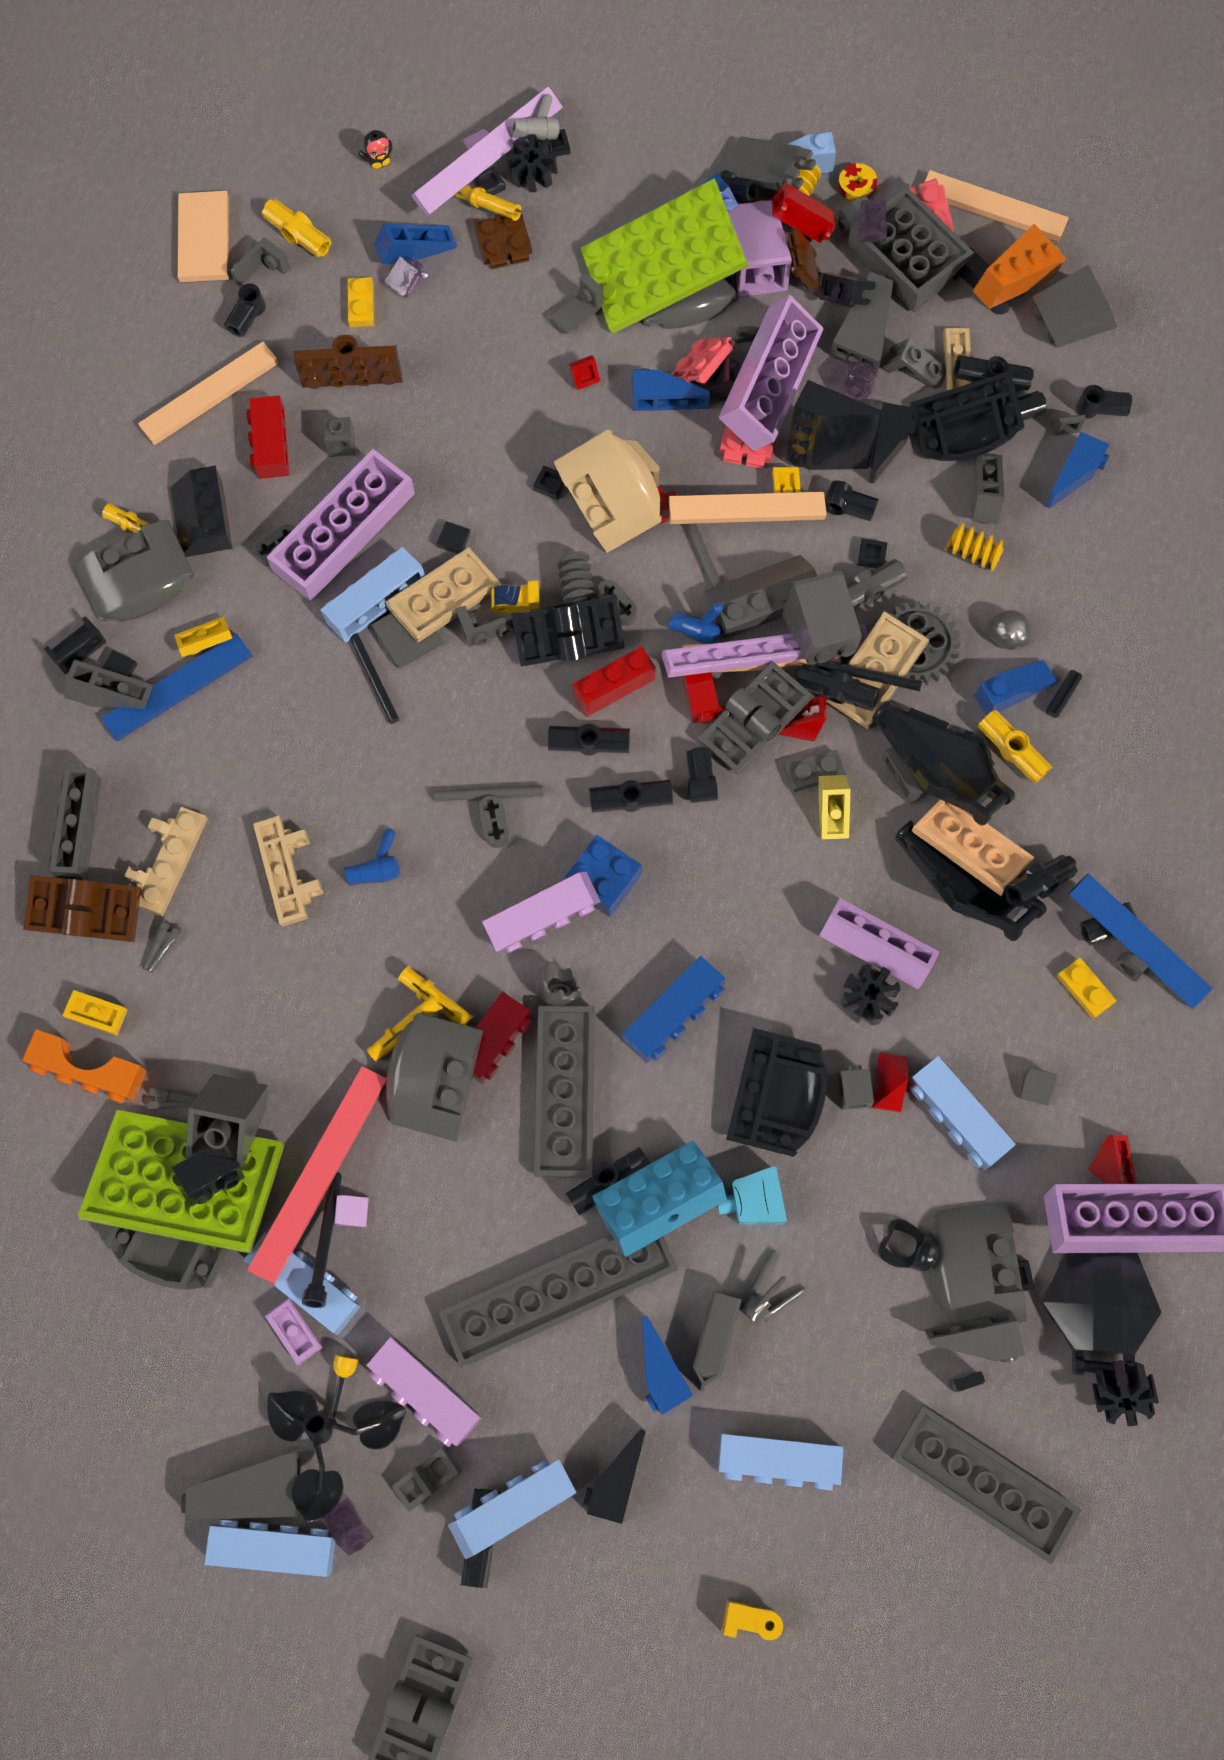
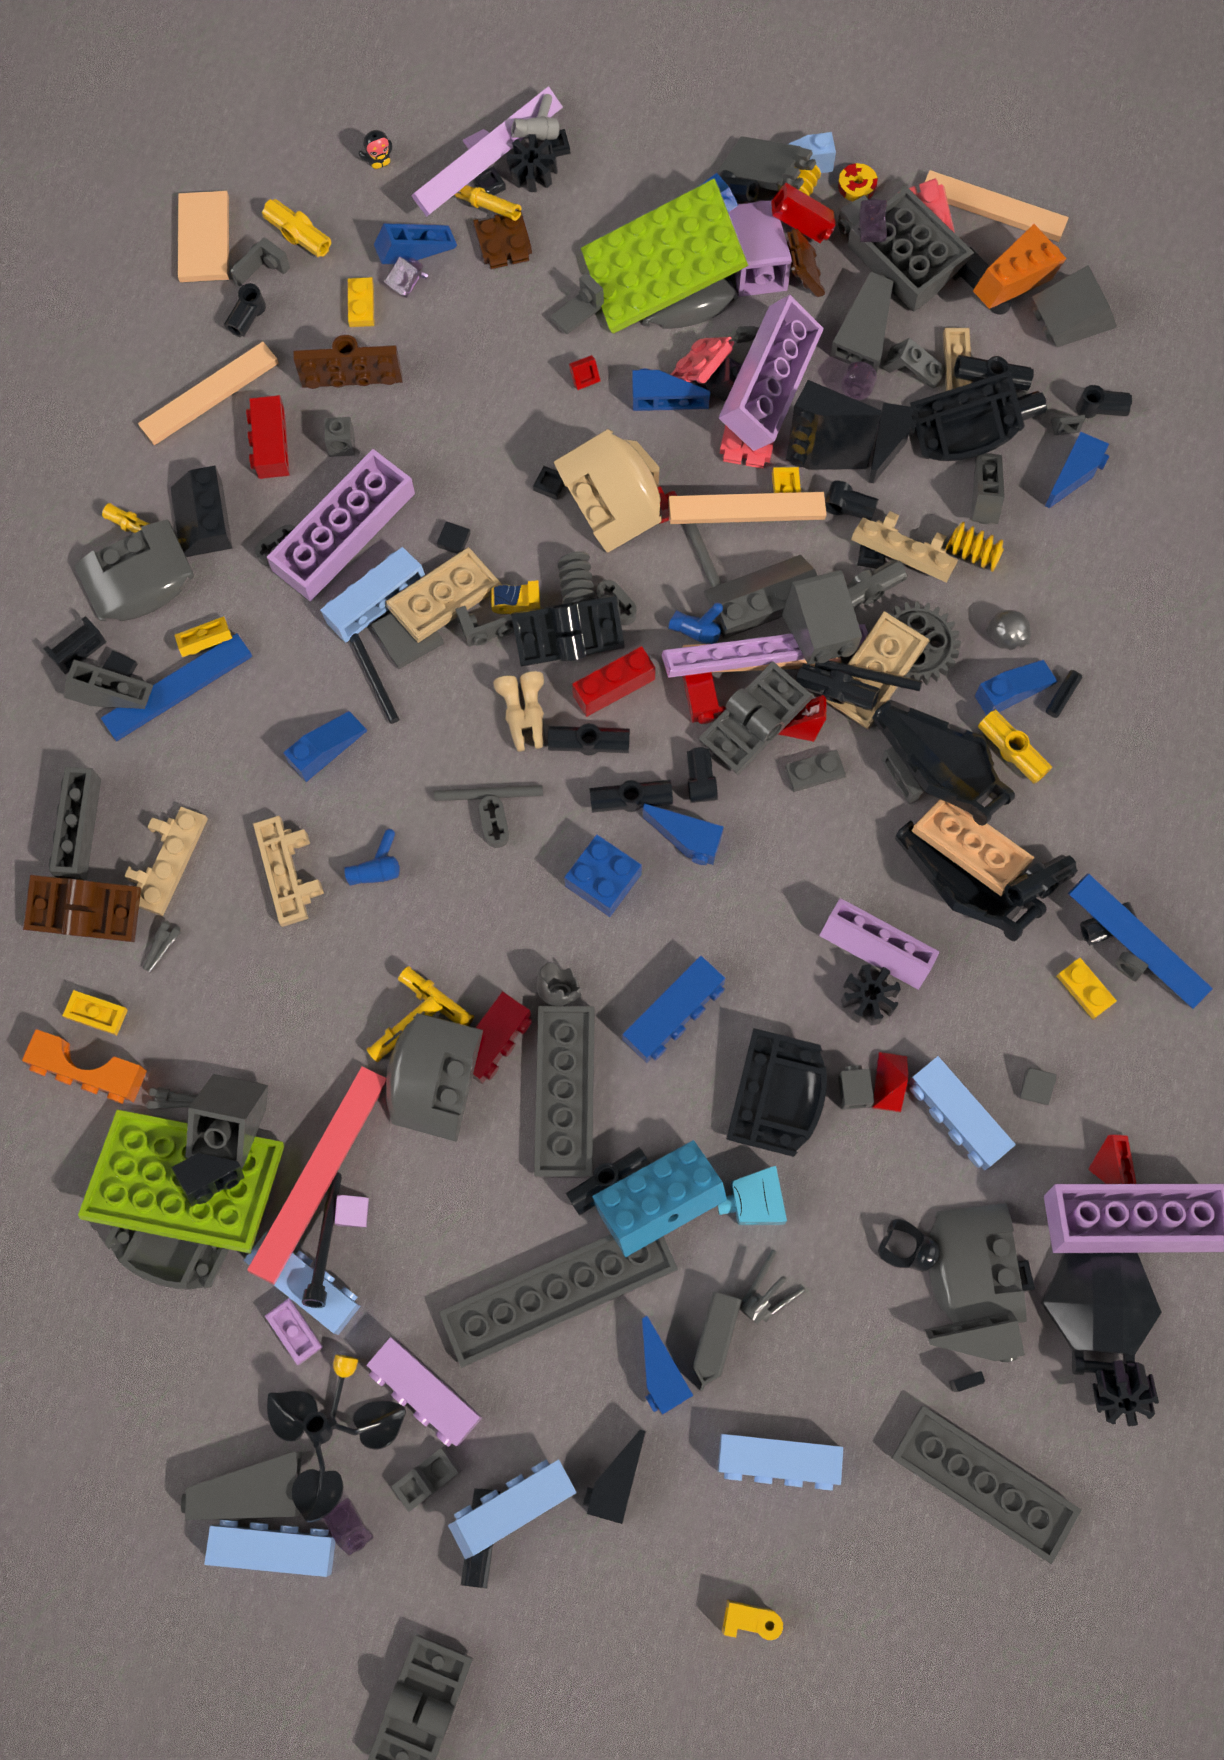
lavender brick [482,872,601,954] -> none
light yellow slope [818,775,850,839] -> none
black hinge [820,273,876,307] -> none
none -> blue slope [283,711,367,782]
none -> tan piece [493,671,544,752]
none -> blue slope [643,804,724,865]
none -> tan hinge [851,511,958,583]

